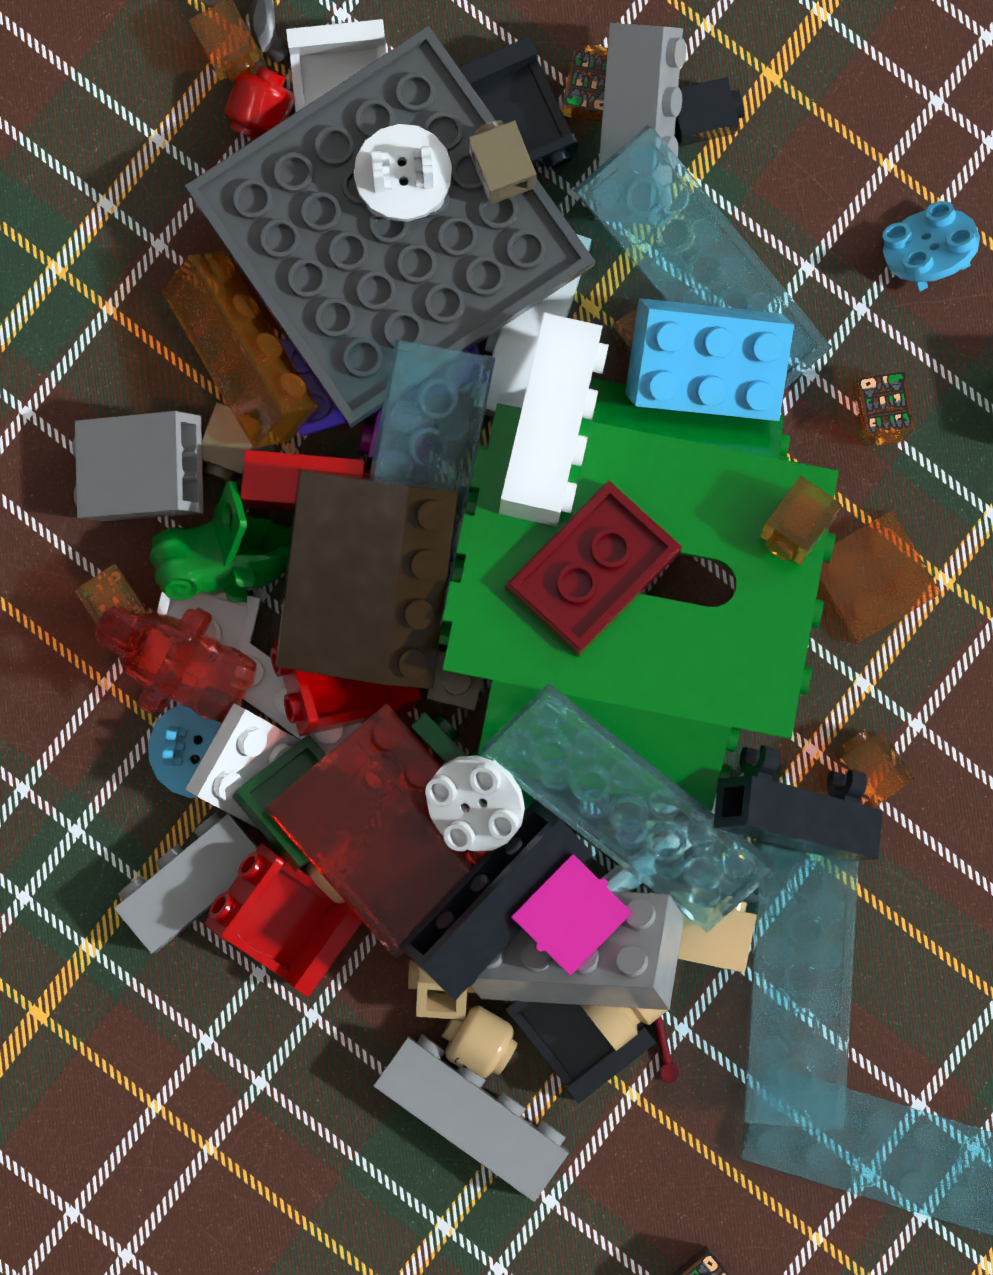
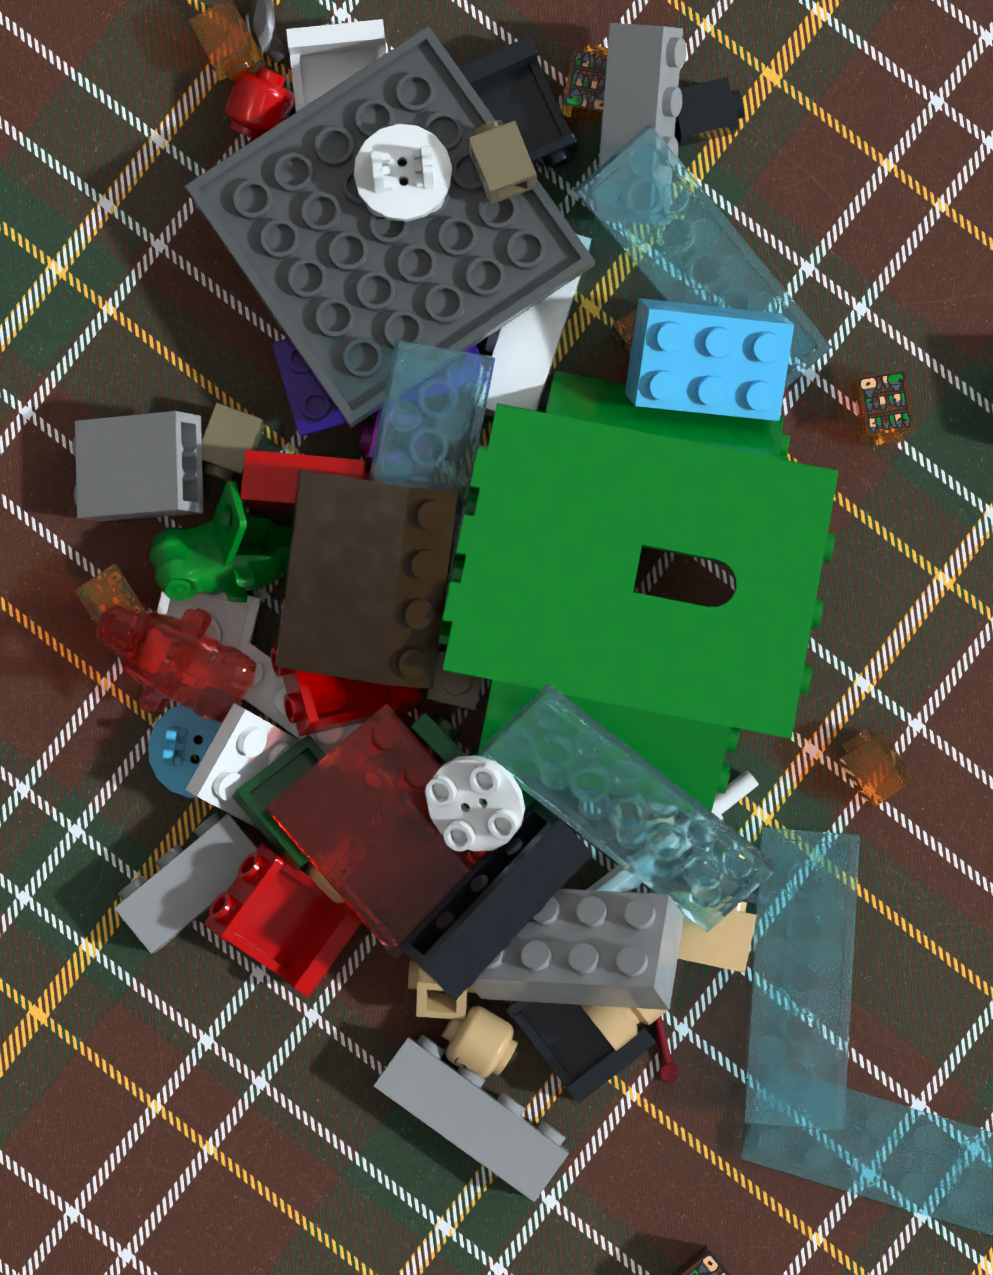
clear orange brick [161,251,318,448] -> none
white brick [499,313,609,527] -> none
dark red tile [505,480,682,657] -> none
dark pink piece [511,854,632,976] -> none
black brick [713,745,883,861] -> none
clear orange brick [760,476,842,565] -> none
clear orange plate [819,510,942,644] -> none
medium azure plate [882,201,980,292] -> none

